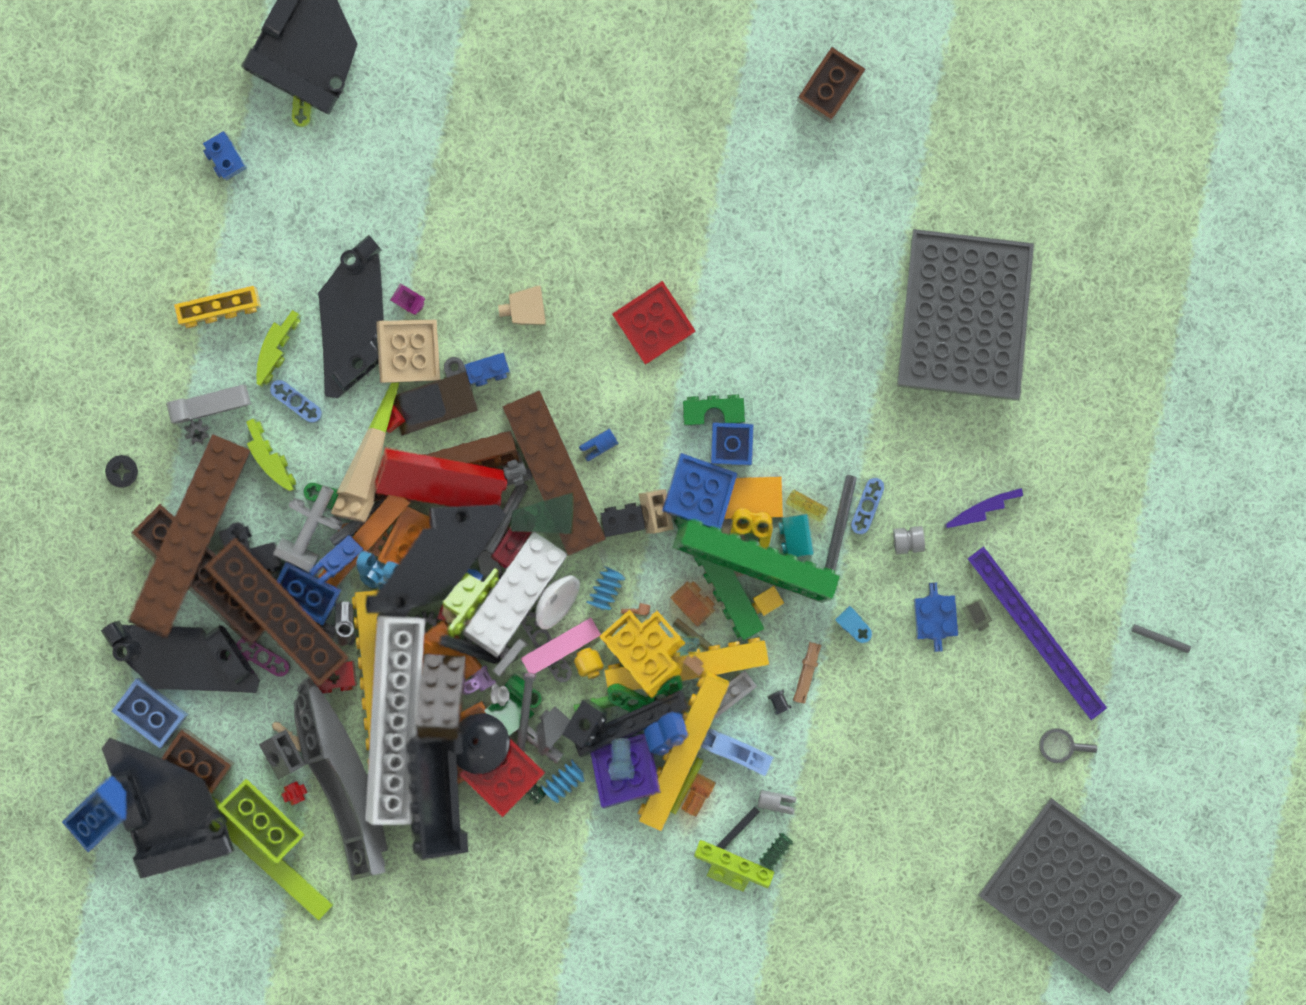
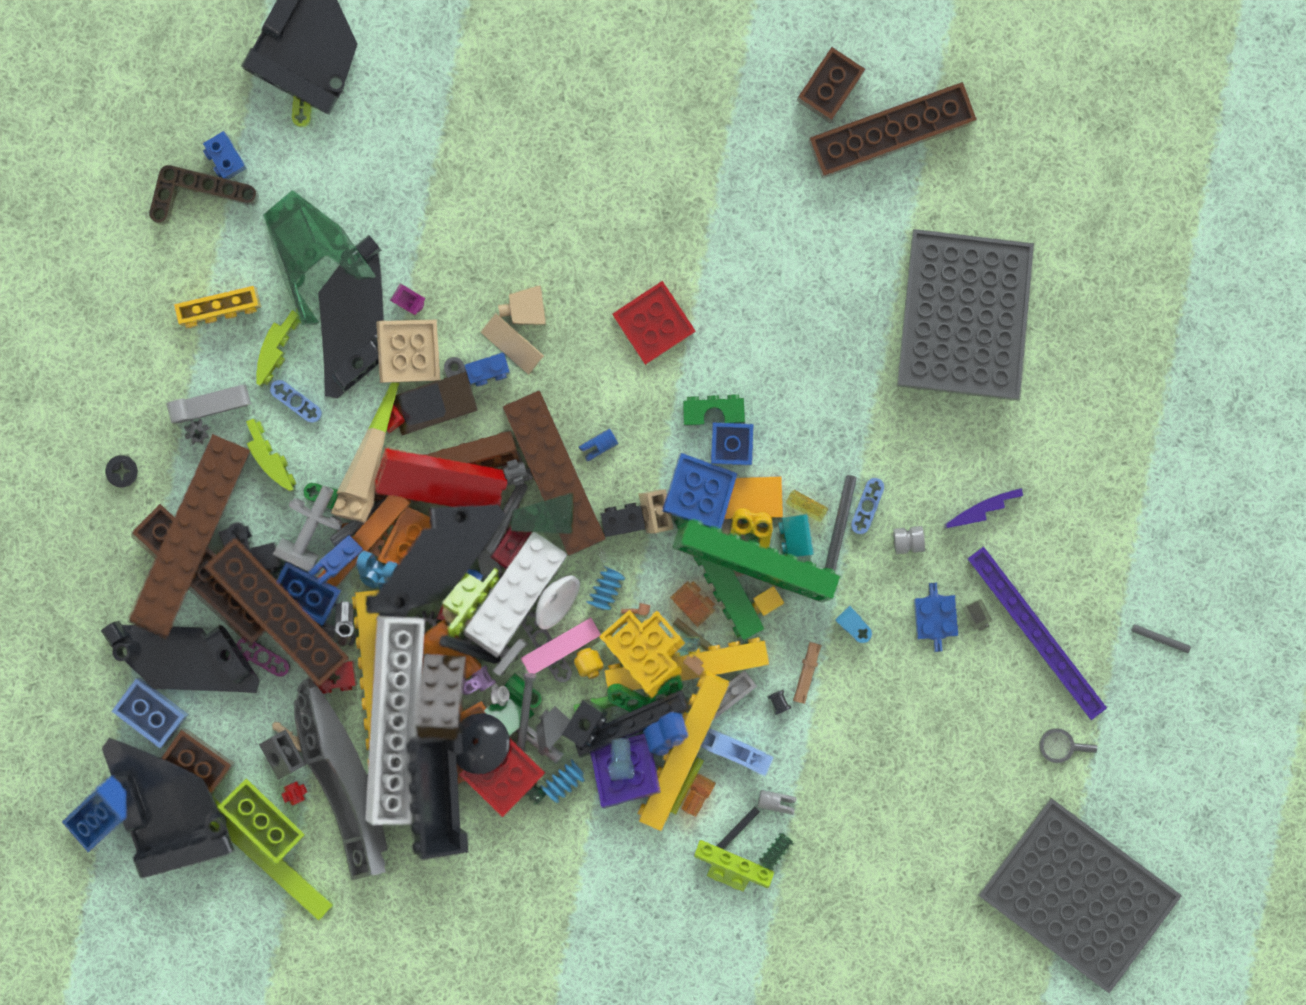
none -> dark brown beam [149,165,259,225]
none -> clear green windscreen [263,190,375,326]
none -> tan piece [481,314,544,375]
none -> reddish brown brick [808,82,977,179]

